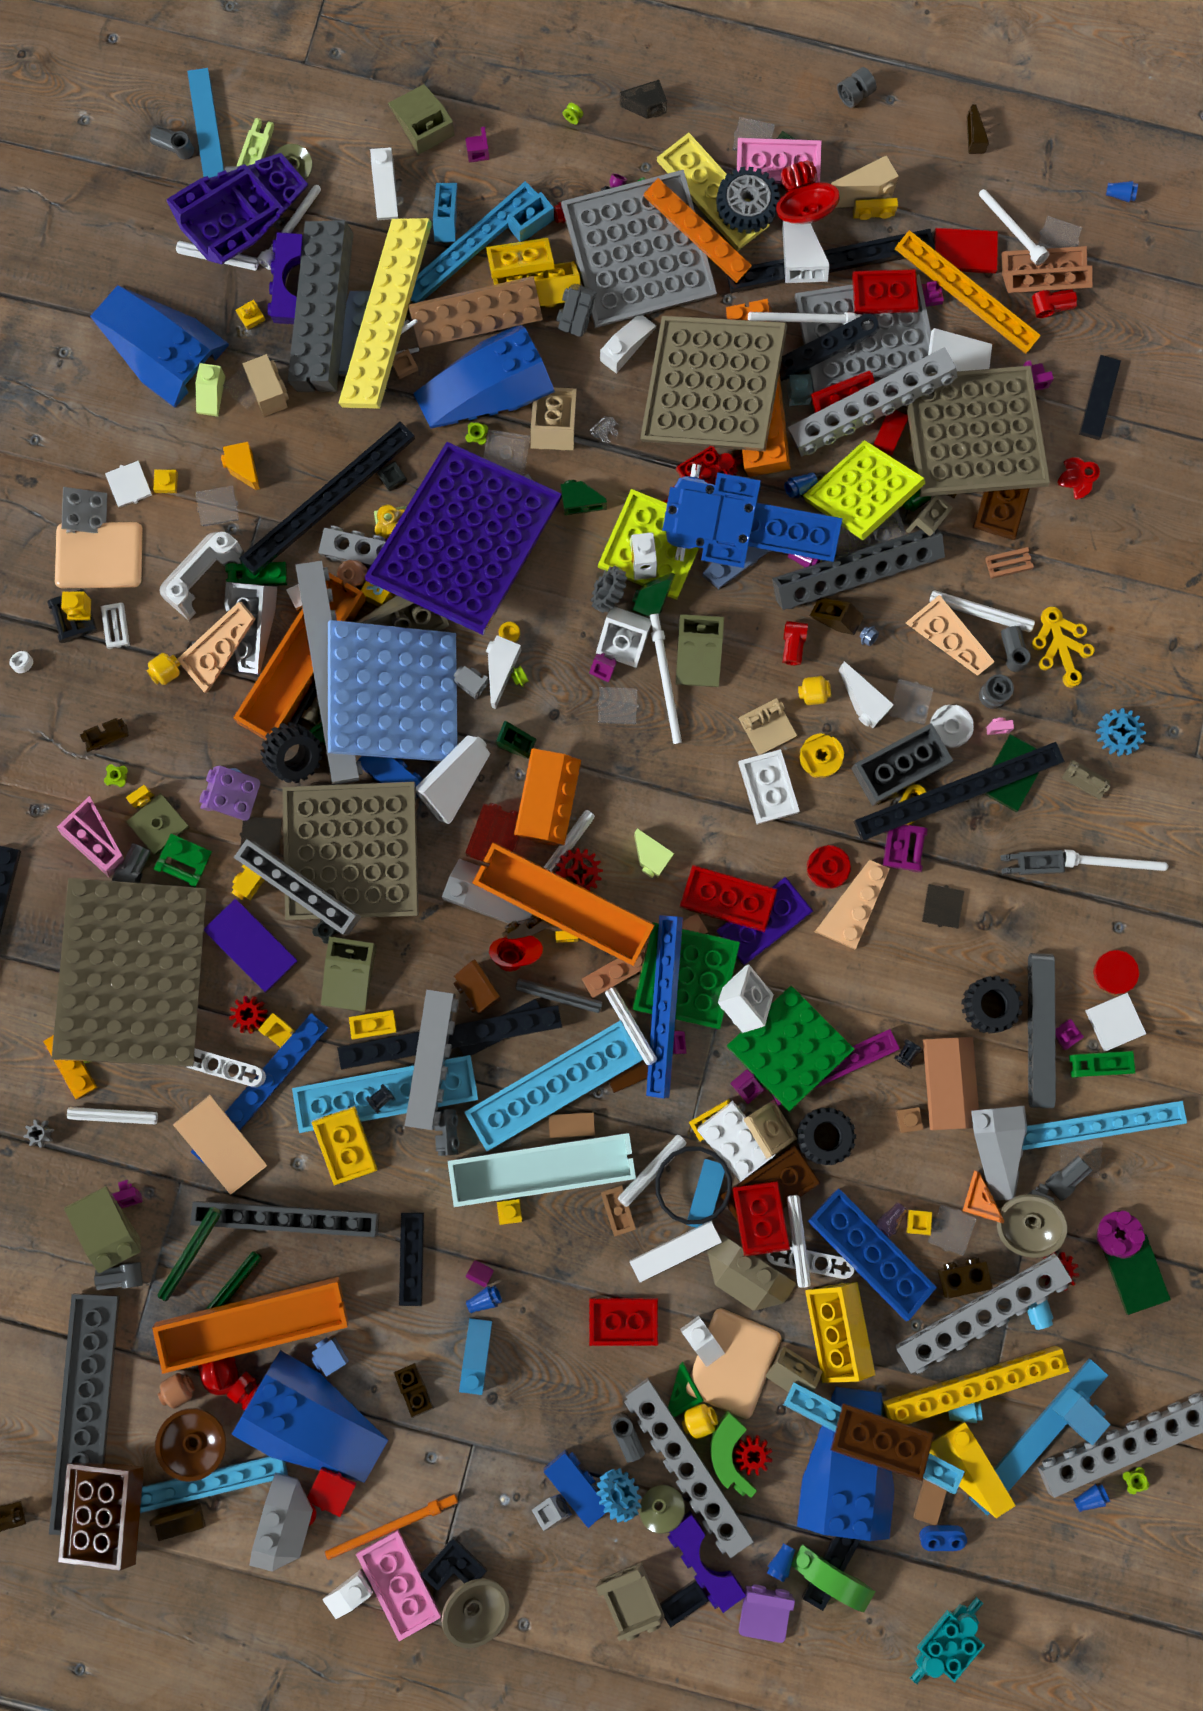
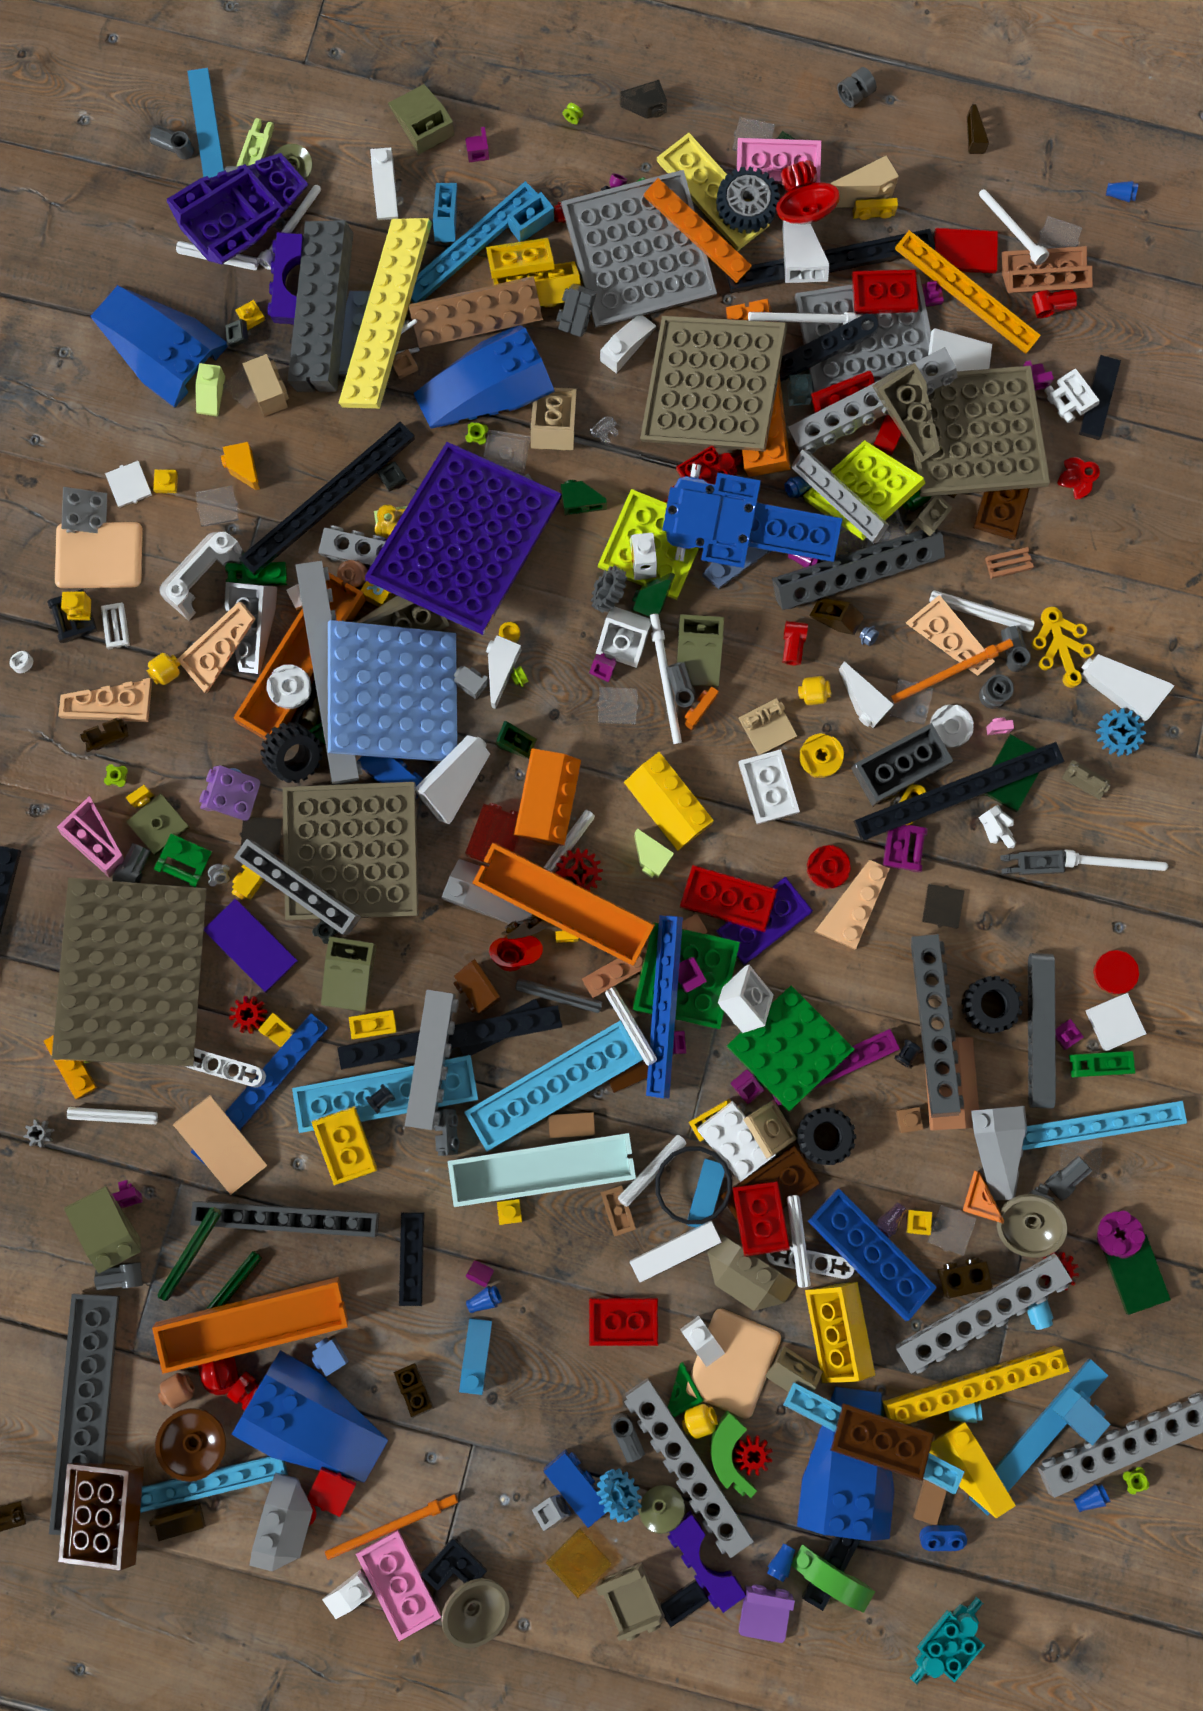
none -> light nougat wing [58,678,152,722]
none -> light grey plate [208,864,230,886]
none -> pearl dark grey tile [225,319,248,348]
none -> white tile [267,665,312,709]
none -> clear yellow tile [546,1528,612,1599]
none -> yellow slope [624,752,714,851]
none -> dark grey piece [666,661,696,707]
none -> magenta panel [678,957,707,992]
none -> orange plate [685,687,719,730]
none -> light grey plate [791,449,889,543]
none -> dark tan wedge [872,363,940,462]
none -> orange bar [890,639,1014,704]
none -> dark grey brick [910,934,964,1118]
none -> white rock [978,805,1017,848]
none -> white plate [1044,369,1099,423]
none -> white slope [1081,654,1174,723]

